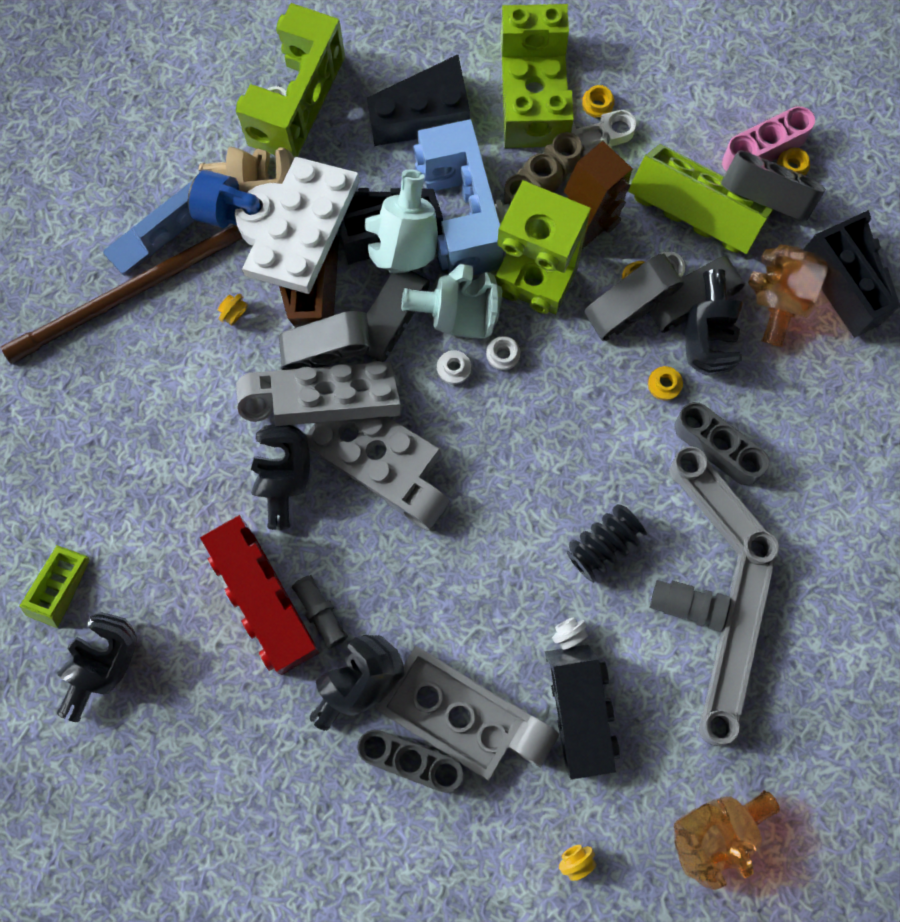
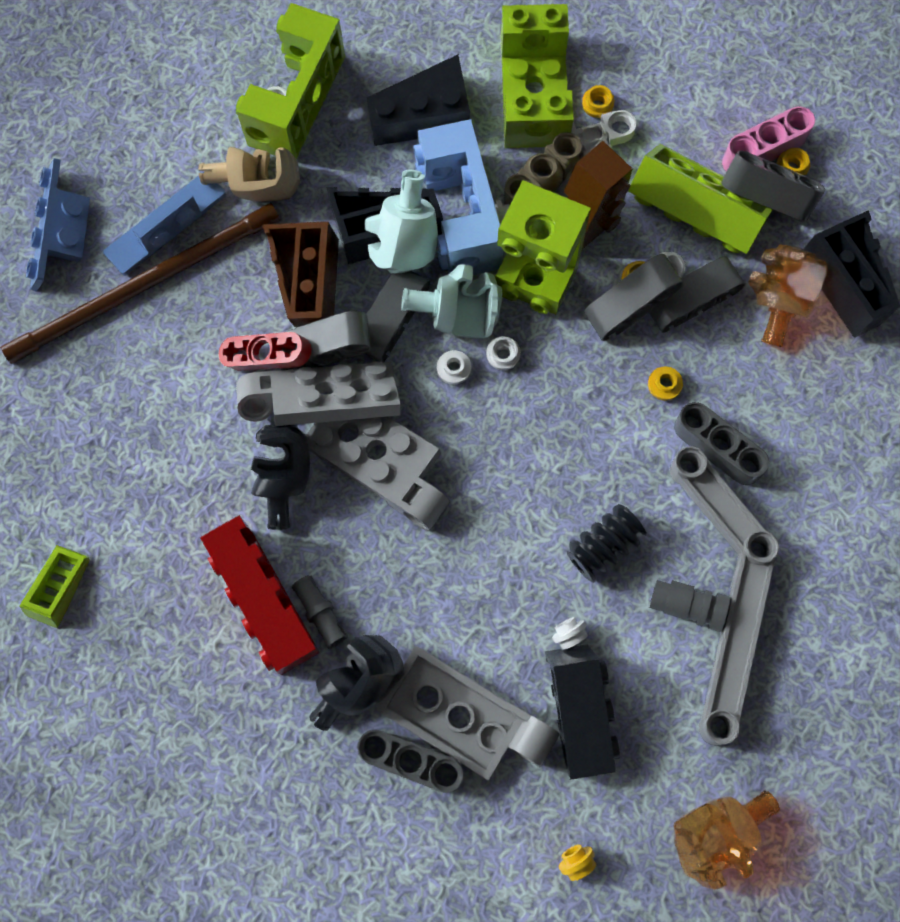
black piece [57,612,137,722] -> none
white plate [188,157,360,294] -> none
yellow plate [217,293,248,326] -> none
black piece [685,269,743,376] -> none
none -> medium blue bracket [26,158,90,291]
none -> beam [218,332,312,371]

